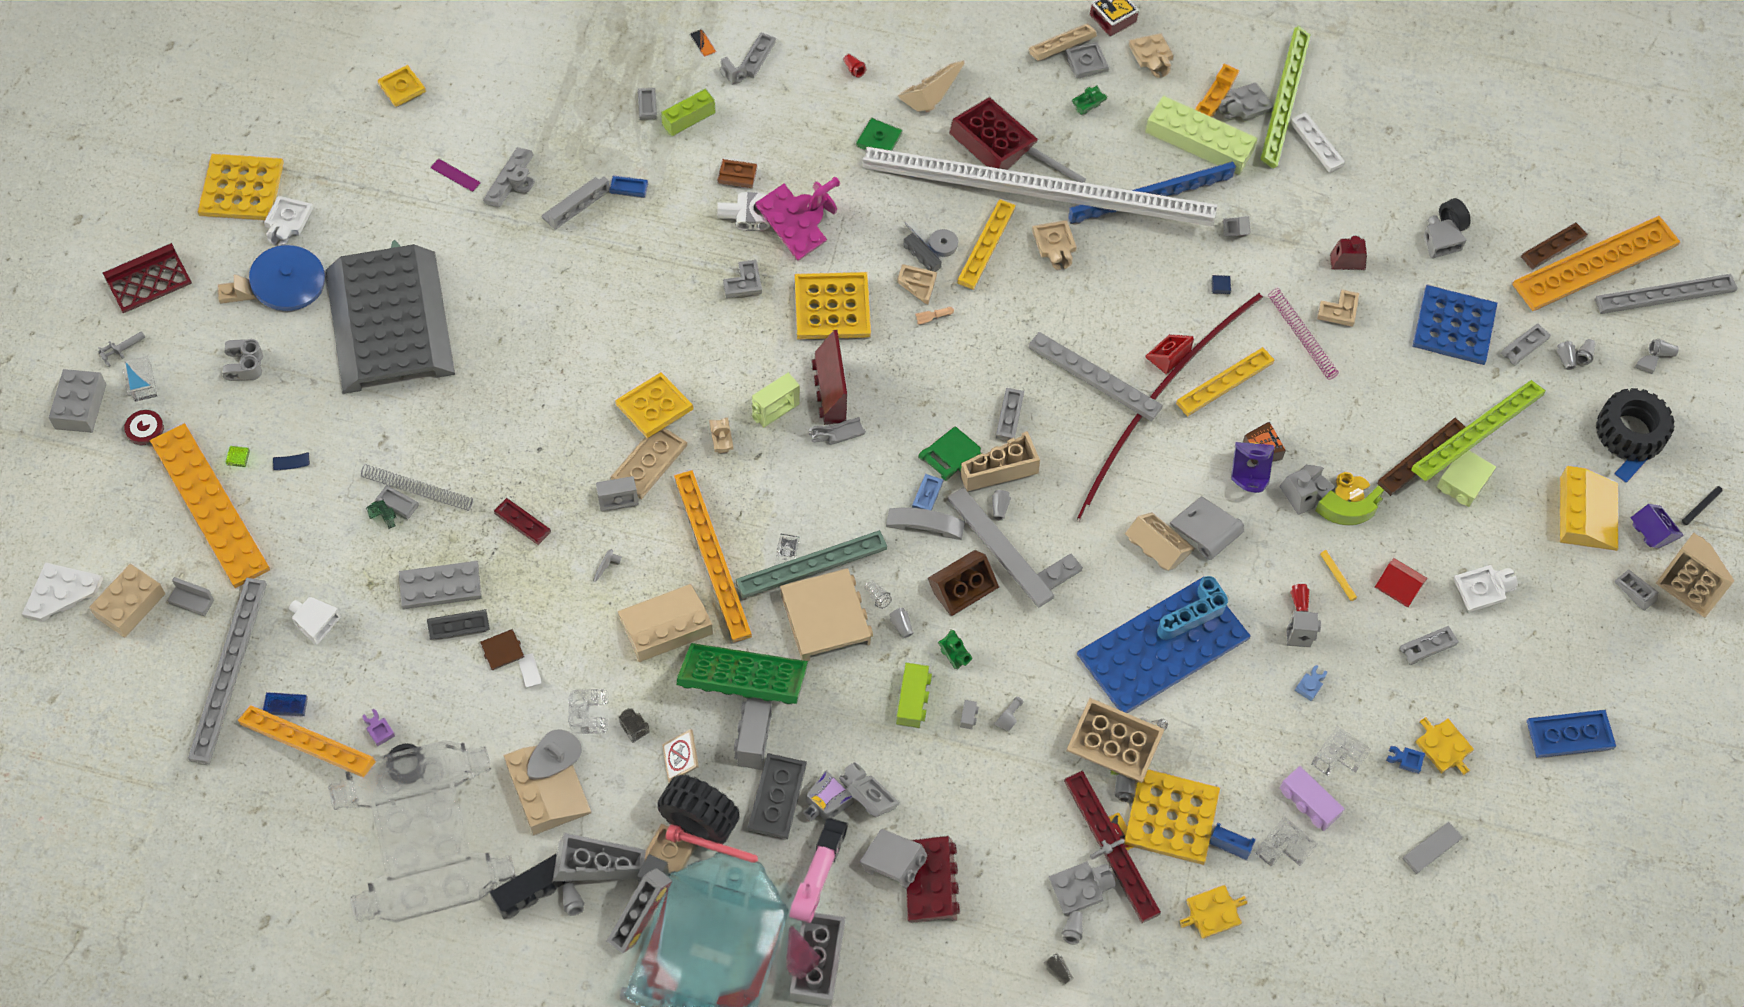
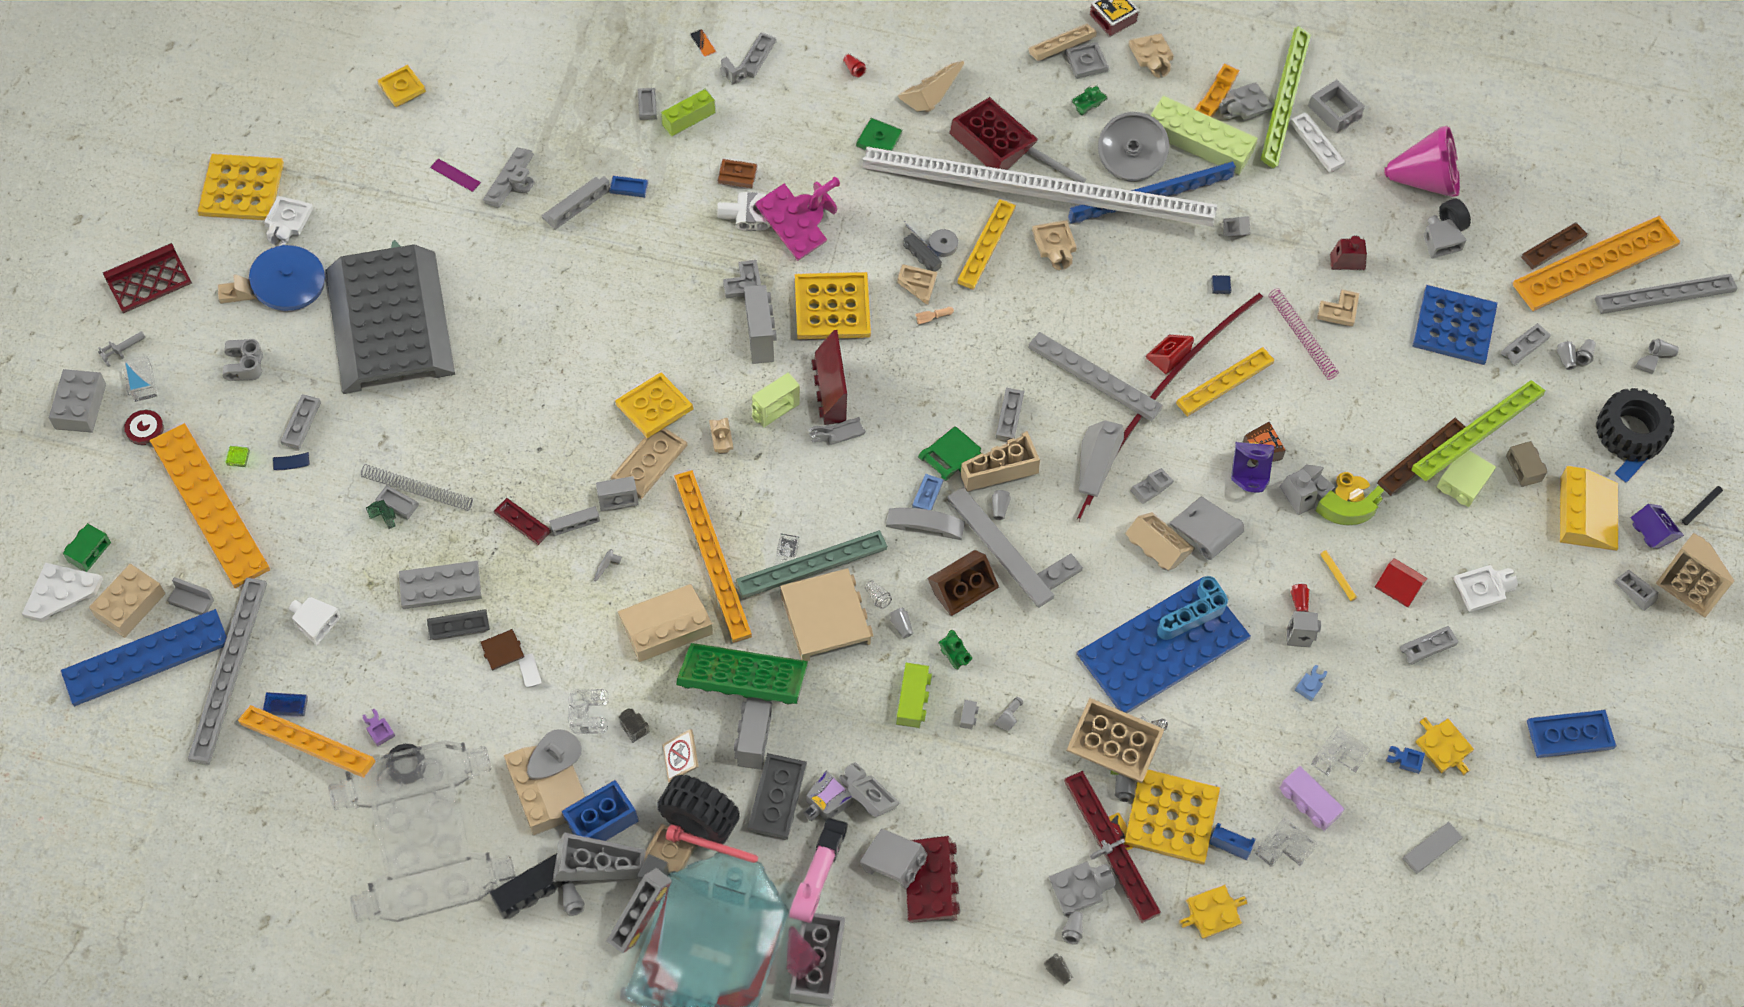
none -> blue plate [60,609,227,707]
none -> green brick [63,523,111,572]
none -> light grey plate [281,394,321,450]
none -> light grey piece [549,506,600,536]
none -> blue slope [561,780,639,841]
none -> light grey wedge [744,285,777,364]
none -> light grey wedge [1079,420,1124,497]
none -> light grey dish [1098,112,1169,181]
none -> light grey slope [1130,468,1174,504]
none -> light grey window [1308,80,1365,133]
none -> dark pink cone [1384,125,1460,197]
none -> dark tan brick [1506,441,1547,487]

